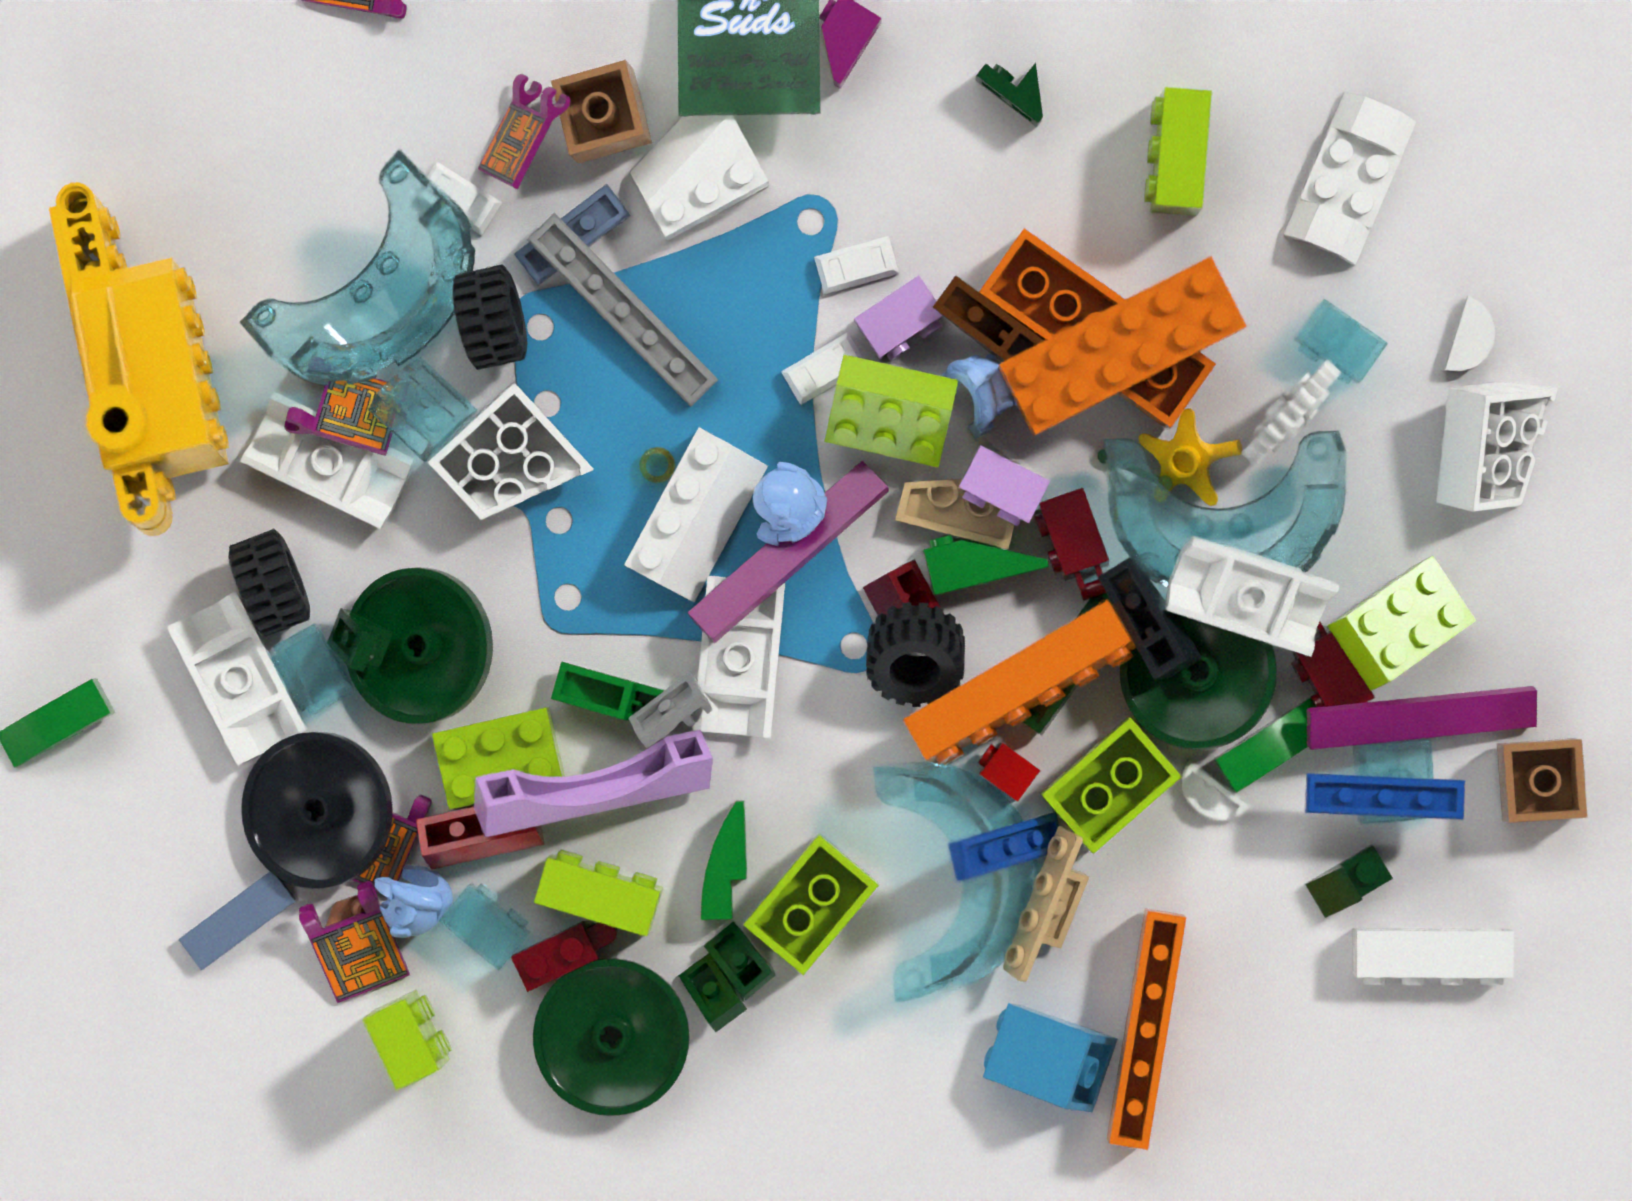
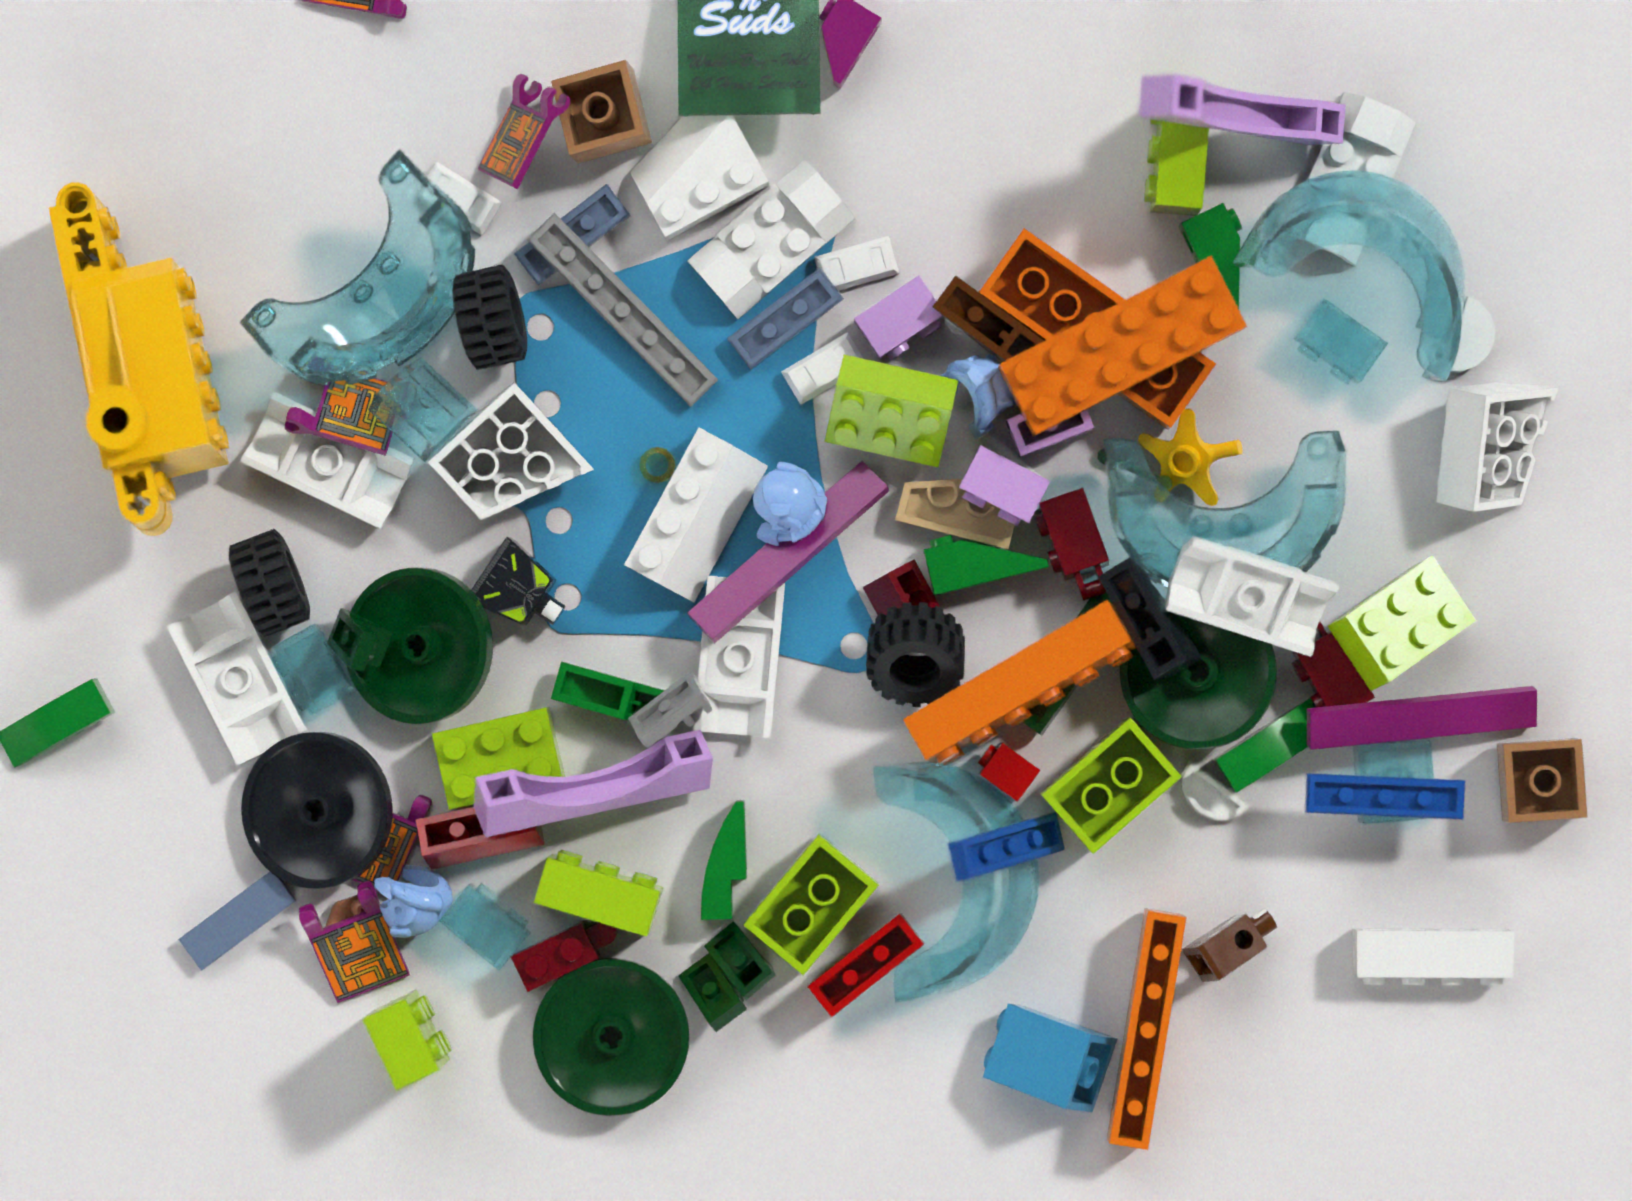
dark green slope [975,63,1043,127] -> none
tan bracket [1003,826,1089,982] -> none
white gear [1241,359,1341,466] -> none
dark green slope [1305,844,1393,918] -> none
none -> black torso [471,537,566,625]
none -> white piece [687,159,855,320]
none -> sand blue tile [727,268,844,369]
none -> red brick [807,913,925,1018]
none -> lavender brick [1005,410,1094,458]
none -> lavender arch [1139,74,1346,145]
none -> green slope [1178,203,1242,309]
none -> reddish brown torso [1182,909,1277,982]
none -> clear light blue windscreen [1232,170,1465,381]

